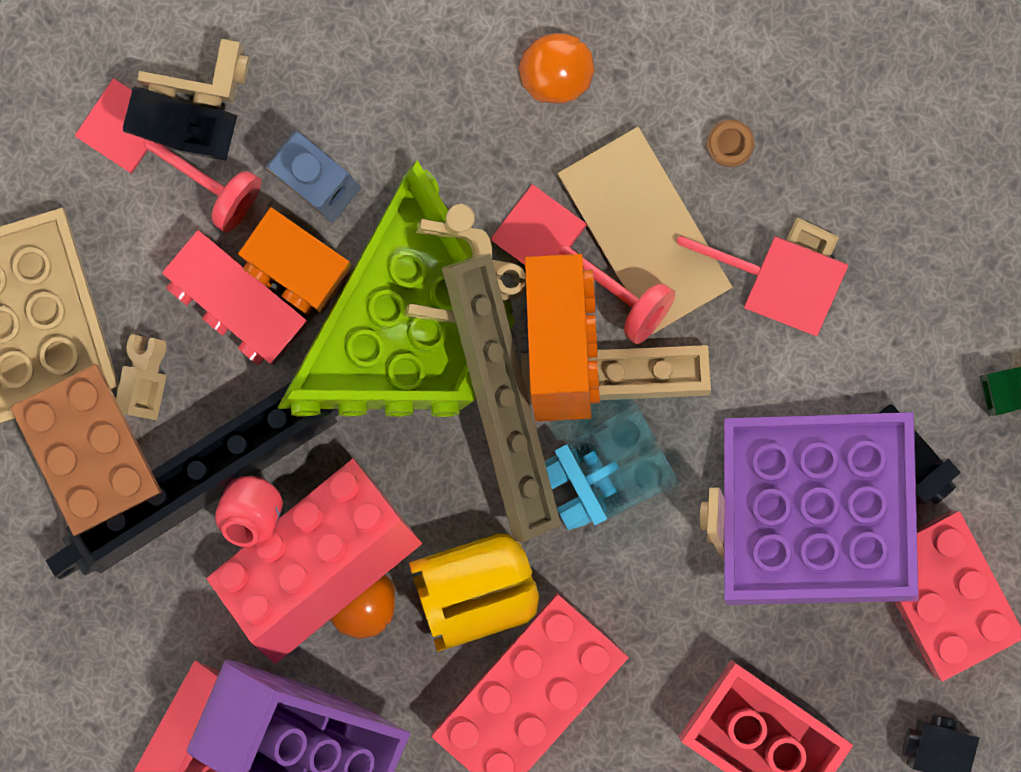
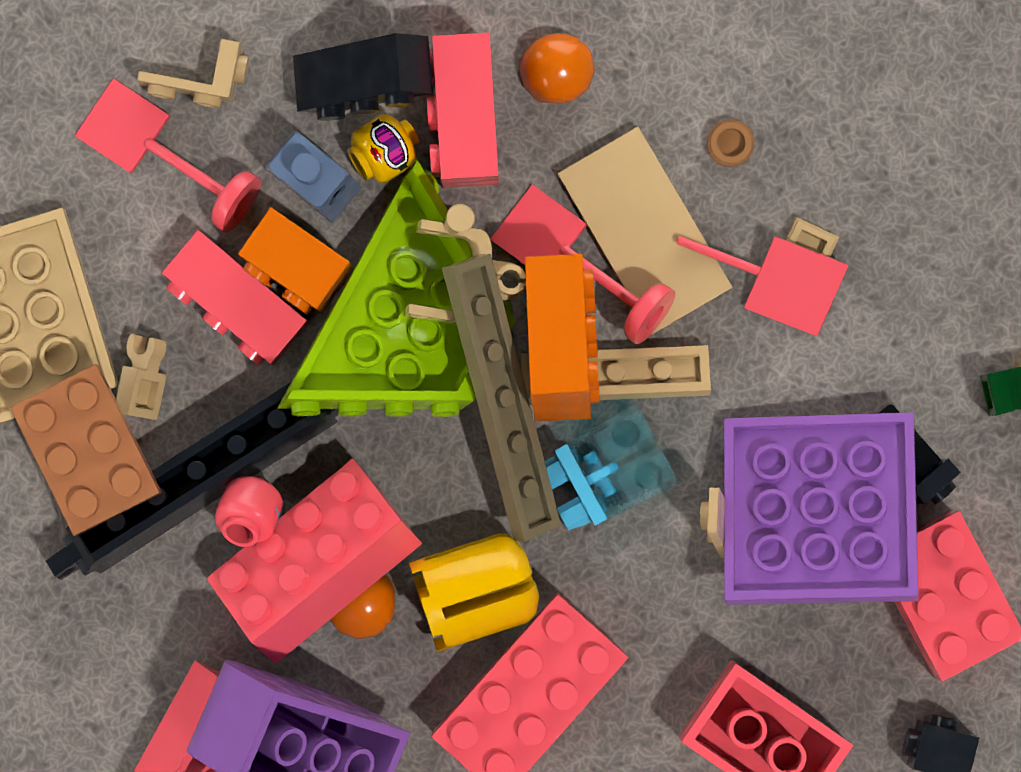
black bracket [123,87,238,161] -> none
none -> black brick [293,33,433,121]
none -> yellow head [347,114,420,184]
none -> coral brick [427,32,499,188]

